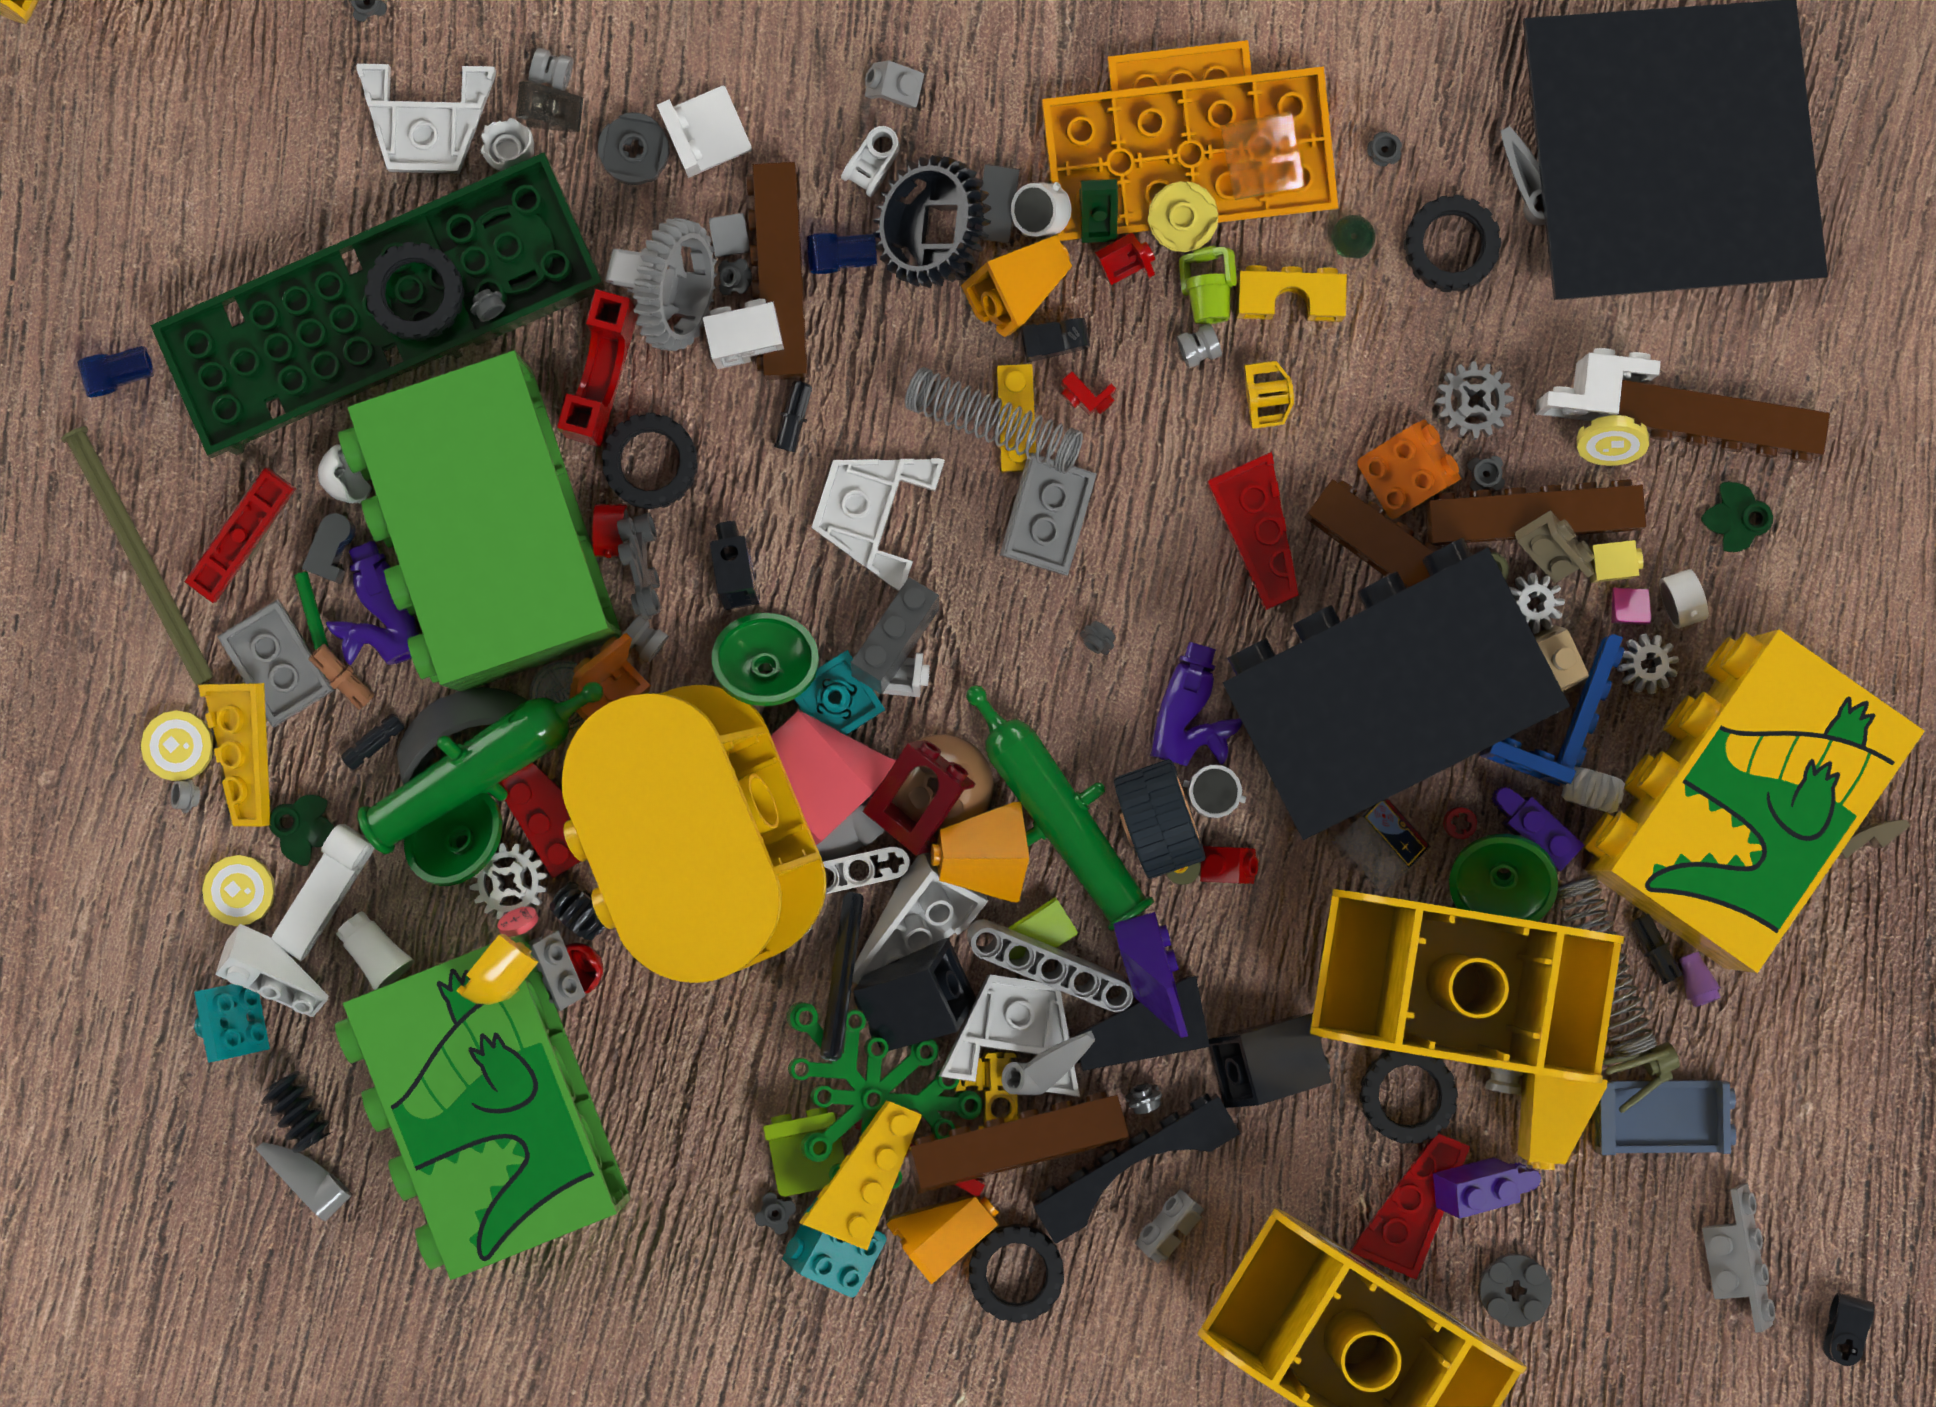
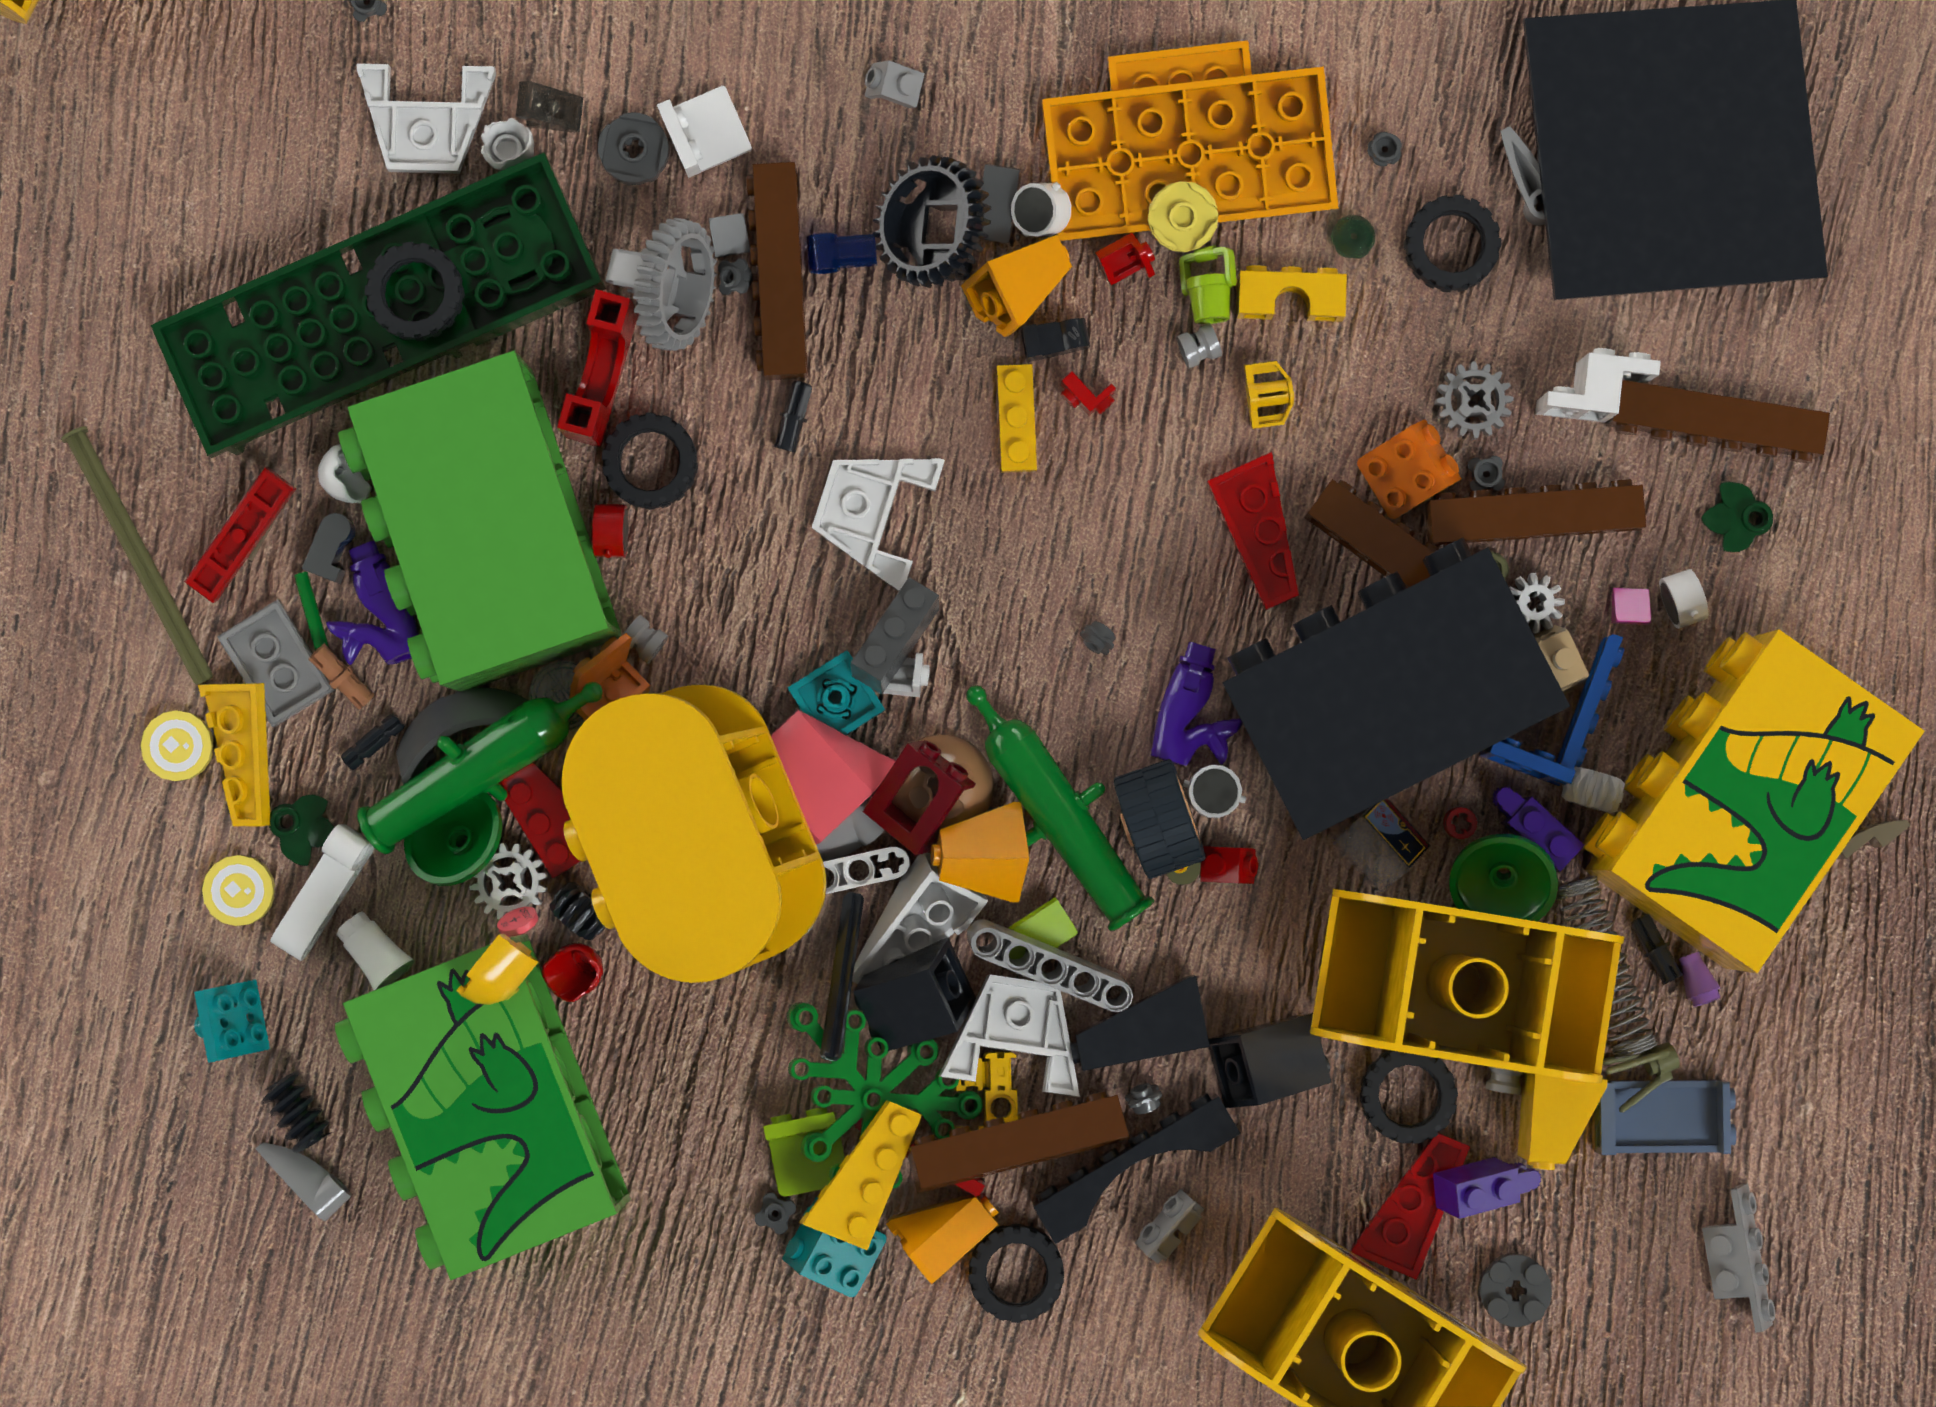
clear blue piece [77,346,154,398] -> none
light grey plate [171,778,200,813] -> none
white slope [215,924,329,1017] -> none
dark grey plate [470,289,505,322] -> none
light grey hinge [528,930,586,1011] -> none
light grey wheel [529,47,574,92] -> none
dark grey plant [617,513,661,620] -> none
white brick [703,299,784,369] -> none
black torso [710,521,760,610] -> none
green dish [711,613,819,706] -> none
white piece [841,126,900,197] -> none
light grey piece [905,367,1083,474] -> none
light grey tile [1000,453,1097,576] -> none
light grey piece [1001,1031,1095,1095] -> none
dark green slope [1079,179,1118,243] -> none
dark purple slope [1113,912,1188,1038] -> none
clear yellow slope [1220,111,1304,200] -> none
dark tan bracket [1514,510,1594,584] -> none
light yellow tile [1576,415,1649,466] -> none
light yellow brick [1589,540,1643,583] -> none
white gear [1617,634,1679,694] -> none
black piece [1823,1293,1875,1366] -> none

